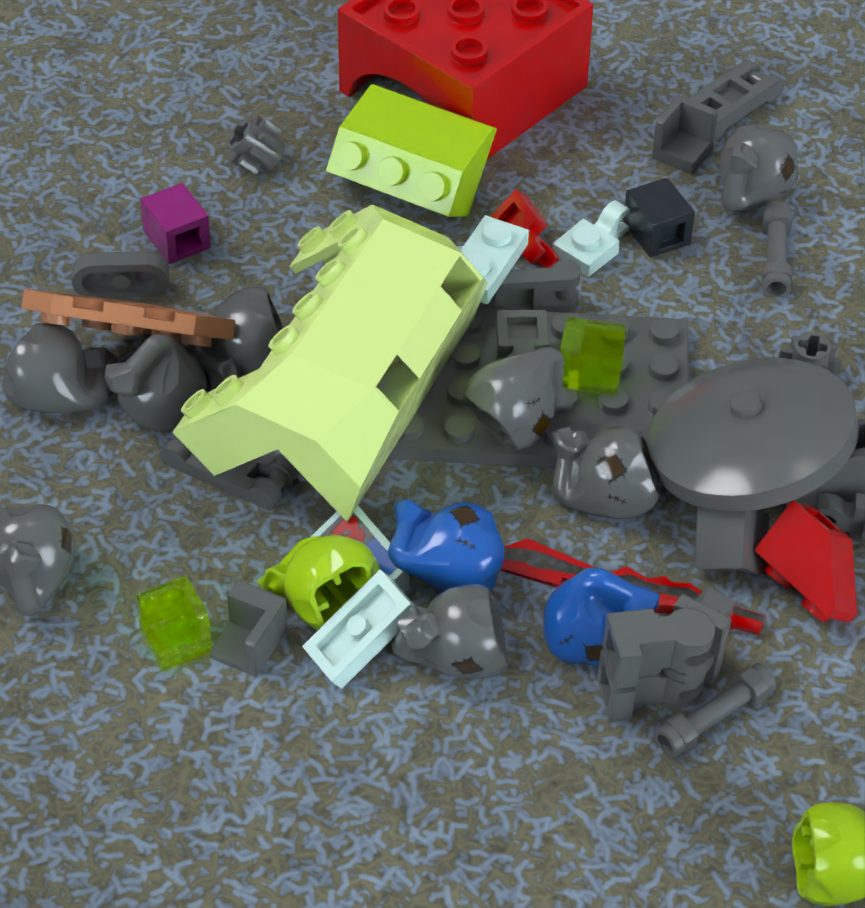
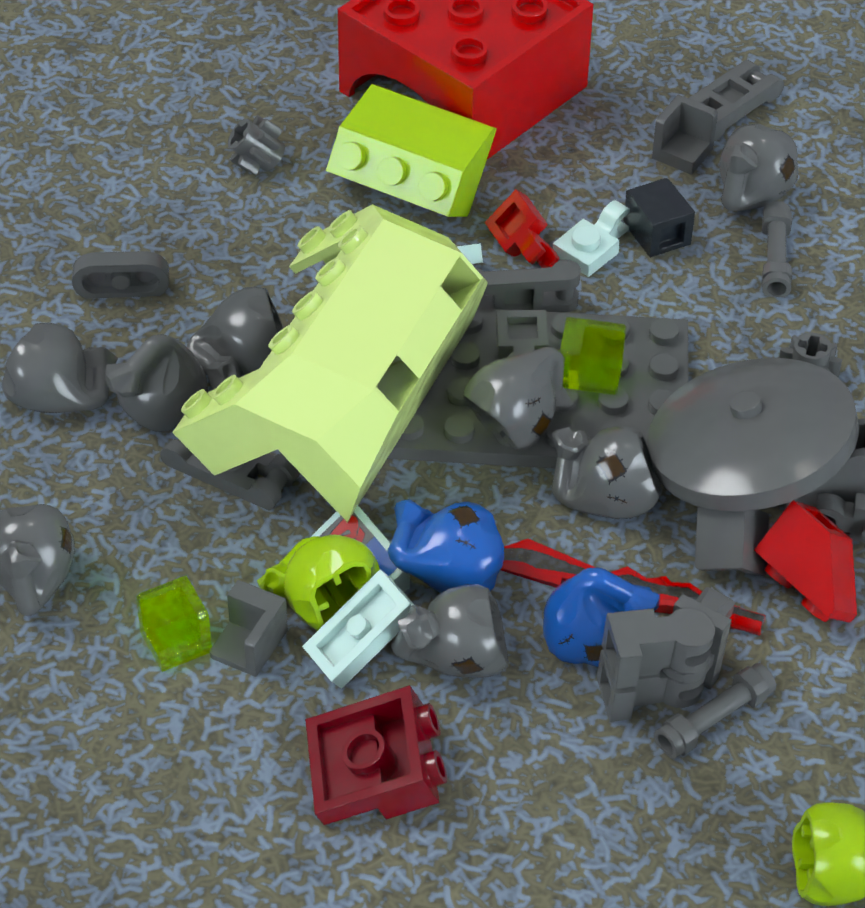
nougat plate [21,288,236,347] -> none
magenta brick [140,183,211,264] -> none
light aqua plate [460,215,529,304] -> none
none -> dark red plate [305,685,447,825]

